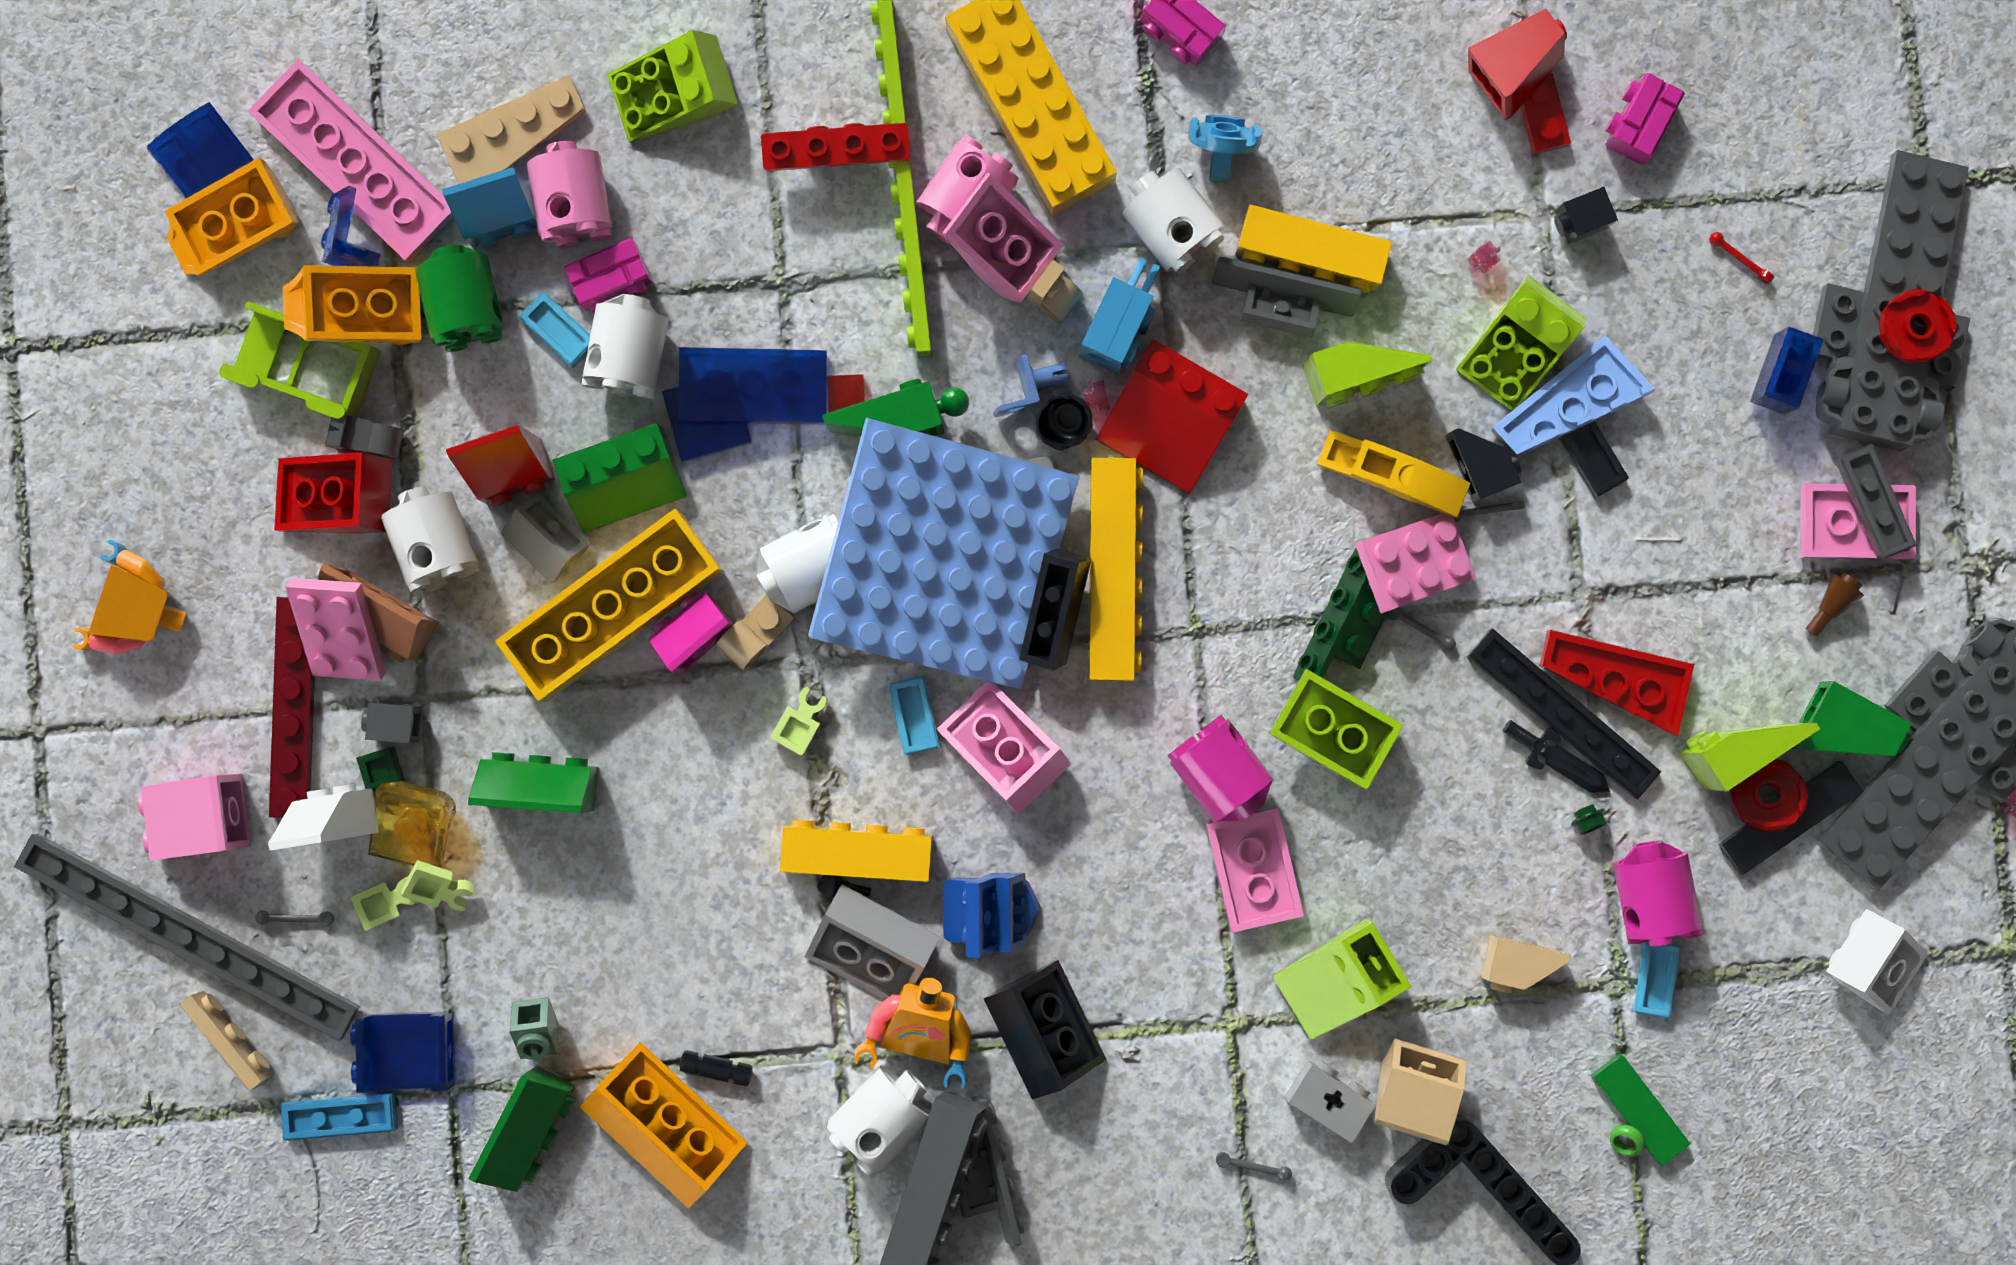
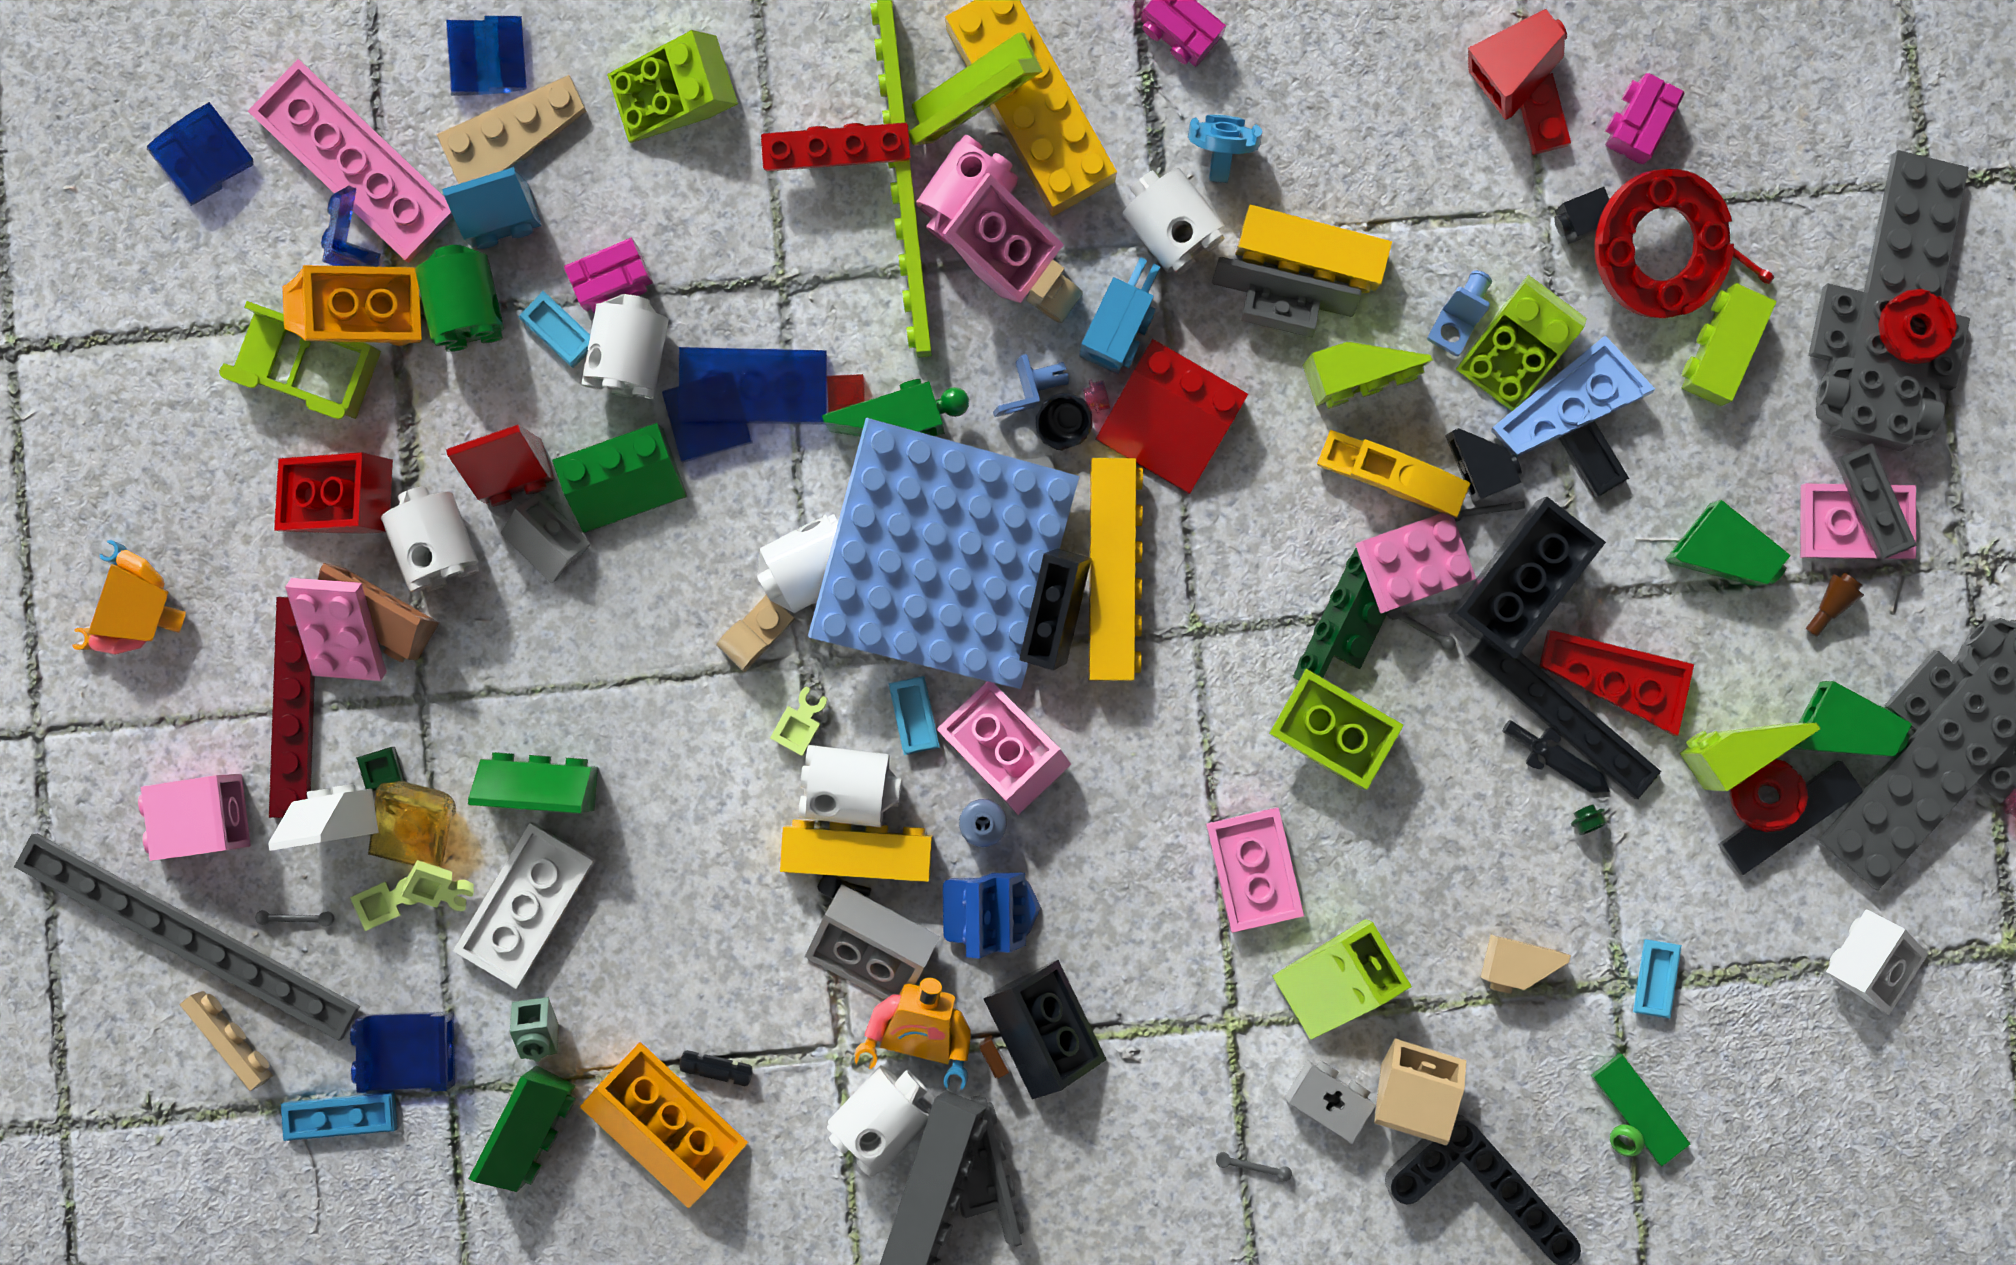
light orange slope [164,158,298,277] -> none
dark grey leg [325,414,404,459] -> none
dark grey brick [361,703,422,743] -> none
yellow brick [495,508,724,702] -> none
bright pink cylinder [527,141,613,249] -> none
dark pink slope [648,591,735,674] -> none
dark pink cylinder [1167,714,1273,823] -> none
clear pink plate [1467,240,1501,274] -> none
dark pink cylinder [1613,841,1703,946] -> none
clear blue brick [1750,326,1824,414] -> none
none -> clear blue slope [446,16,527,96]
none -> white plate [453,823,596,989]
none -> white cylinder [799,745,902,827]
none -> lime panel [909,32,1043,146]
none -> sand blue head [959,799,1007,847]
none -> reddish brown tile [979,1035,1009,1079]
none -> medium blue bracket [1427,270,1492,356]
none -> black slope [1448,496,1606,660]
none -> red plate [1595,169,1734,318]
none -> green slope [1665,500,1791,586]
none -> lime brick [1681,283,1777,406]

